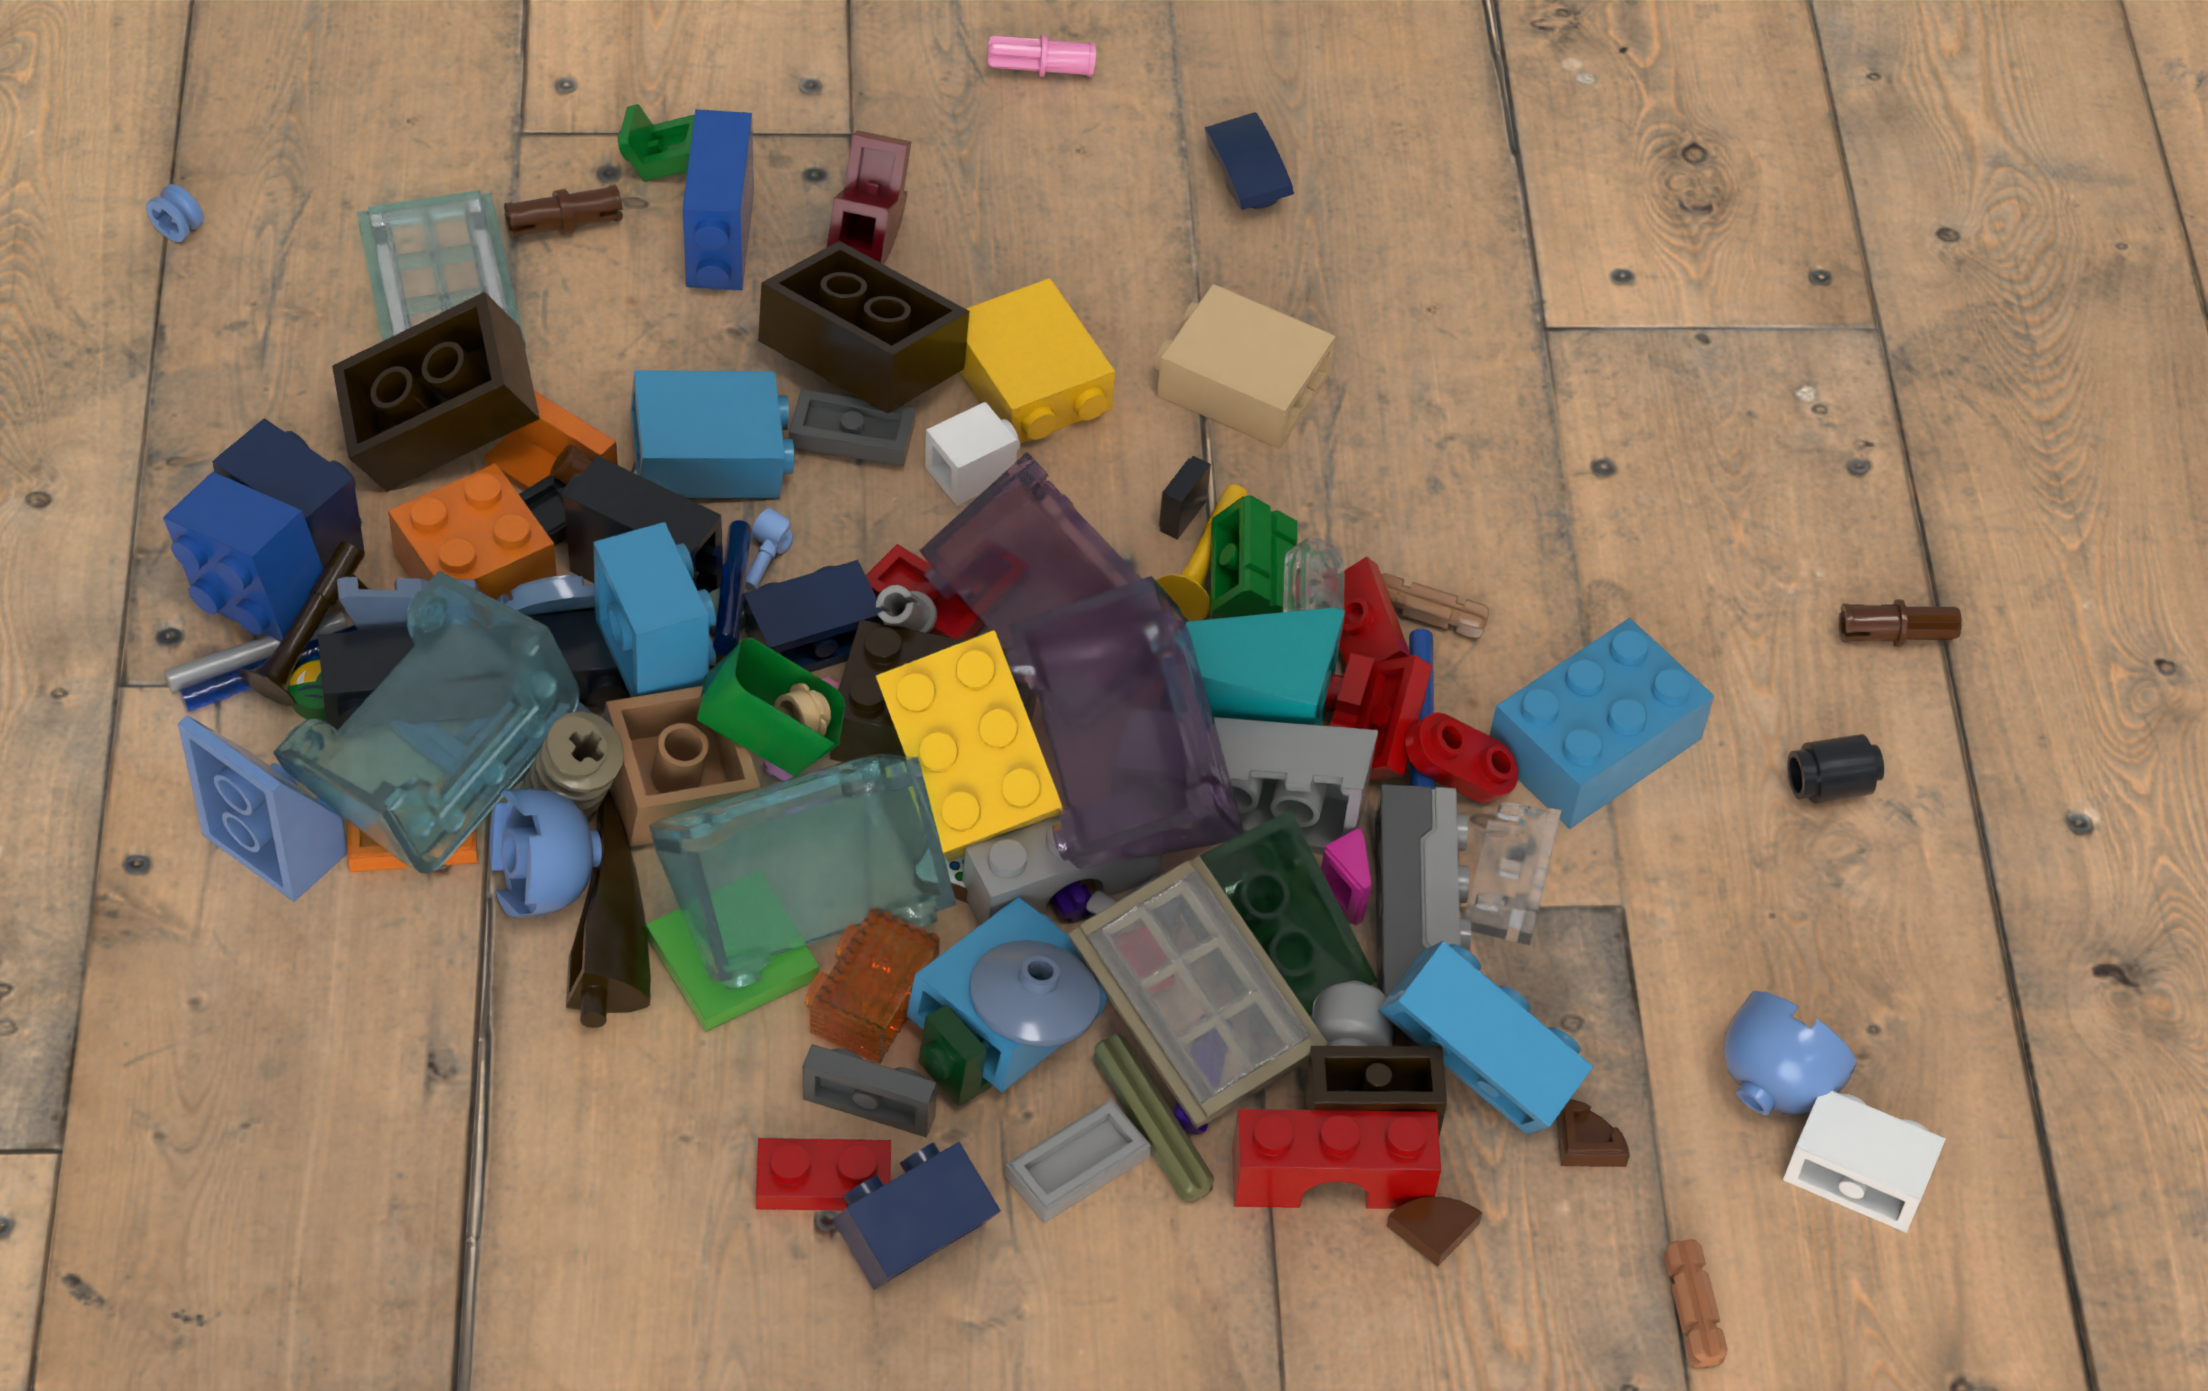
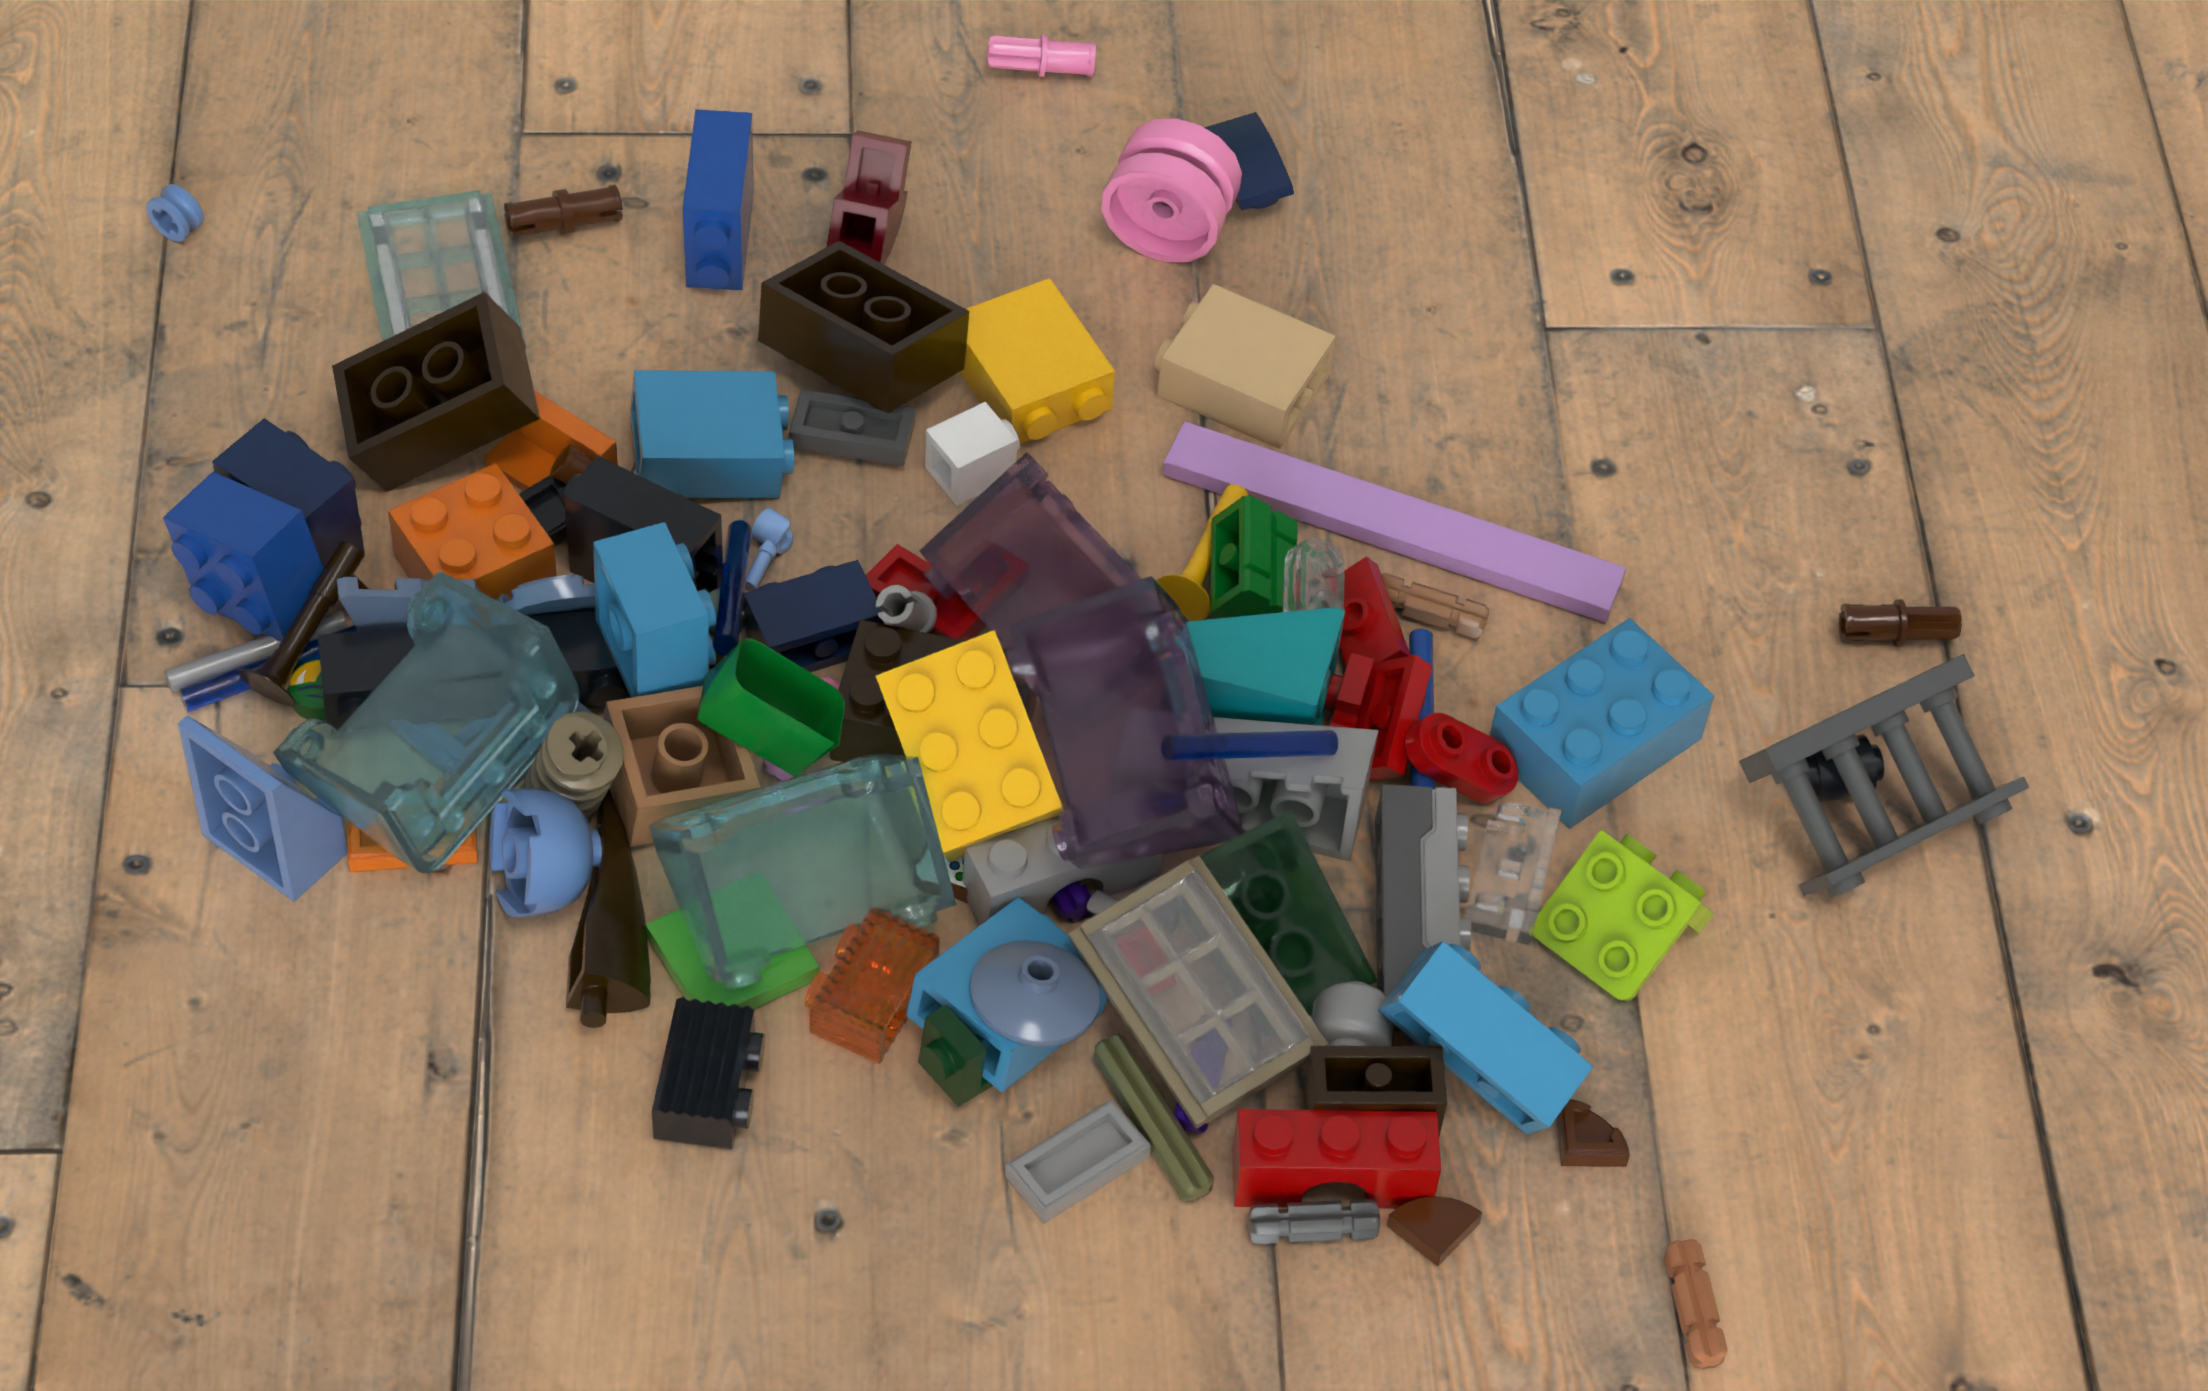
green bracket [618,104,695,181] -> none
red plate [756,1138,891,1211] -> none
tan plate [774,683,831,736] -> none
dark grey plate [803,1044,937,1138] -> none
dark blue brick [833,1142,1001,1290] -> none
black tile [1159,456,1211,540] -> none
dark pink slope [1317,828,1371,926] -> none
medium blue cylinder [1723,991,1857,1115] -> none
white brick [1783,1091,1946,1233] -> none
none -> black brick [652,997,765,1149]
none -> bright pink wheel [1101,118,1242,263]
none -> clear blue bar [1161,730,1338,761]
none -> lavender tile [1162,421,1627,623]
none -> dark grey axle [1248,1199,1380,1244]
none -> lime bracket [1531,830,1714,1001]
none -> dark grey fence [1739,654,2030,898]

